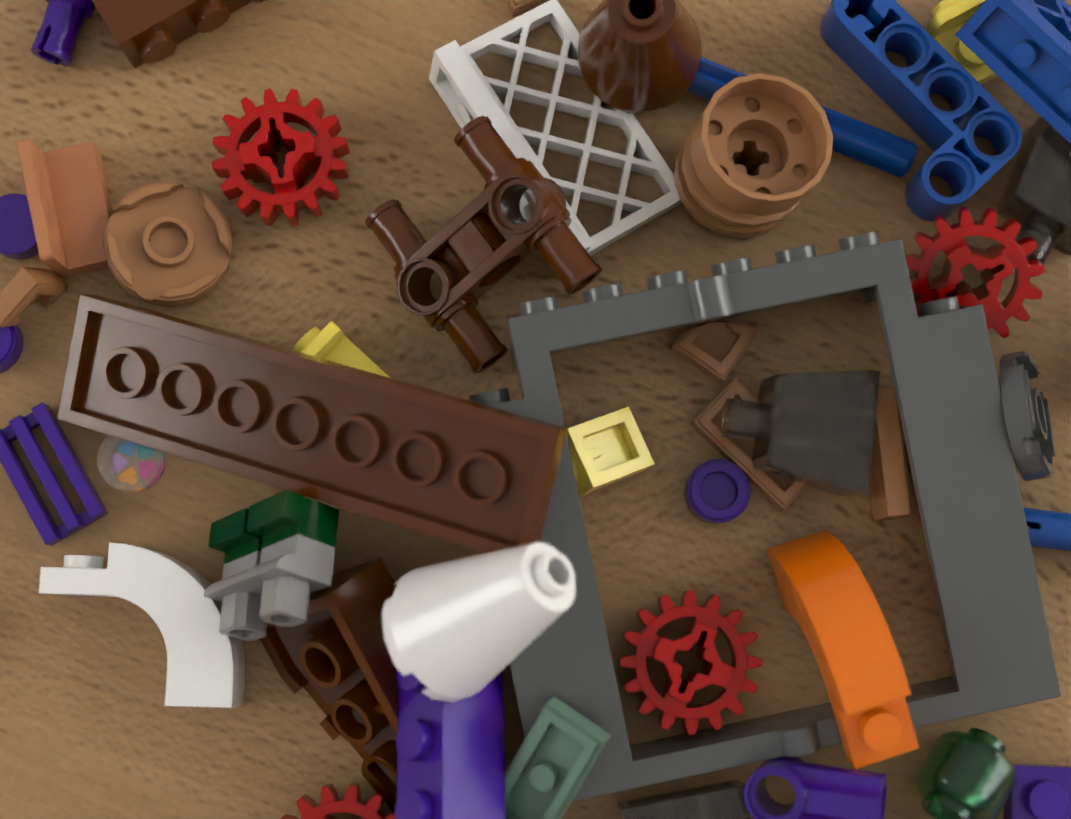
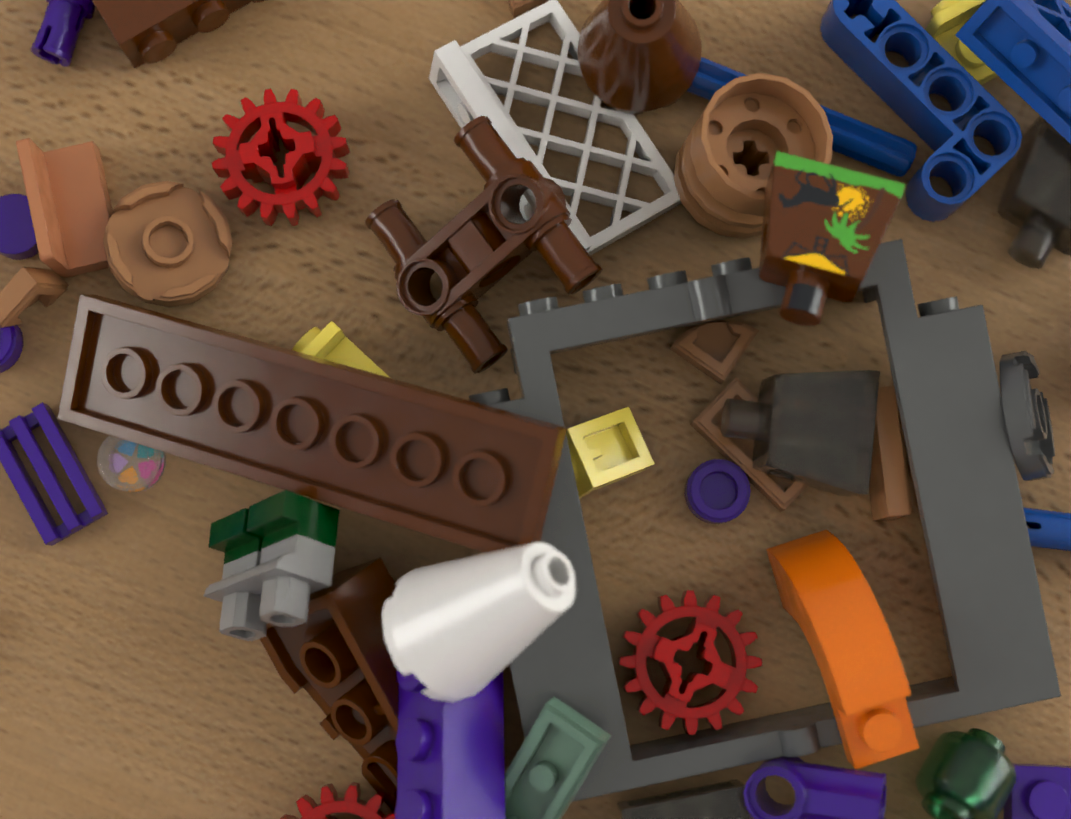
white arch [39,542,245,708] -> none
red gear [905,206,1045,339] -> none
none -> reddish brown torso [759,151,906,326]

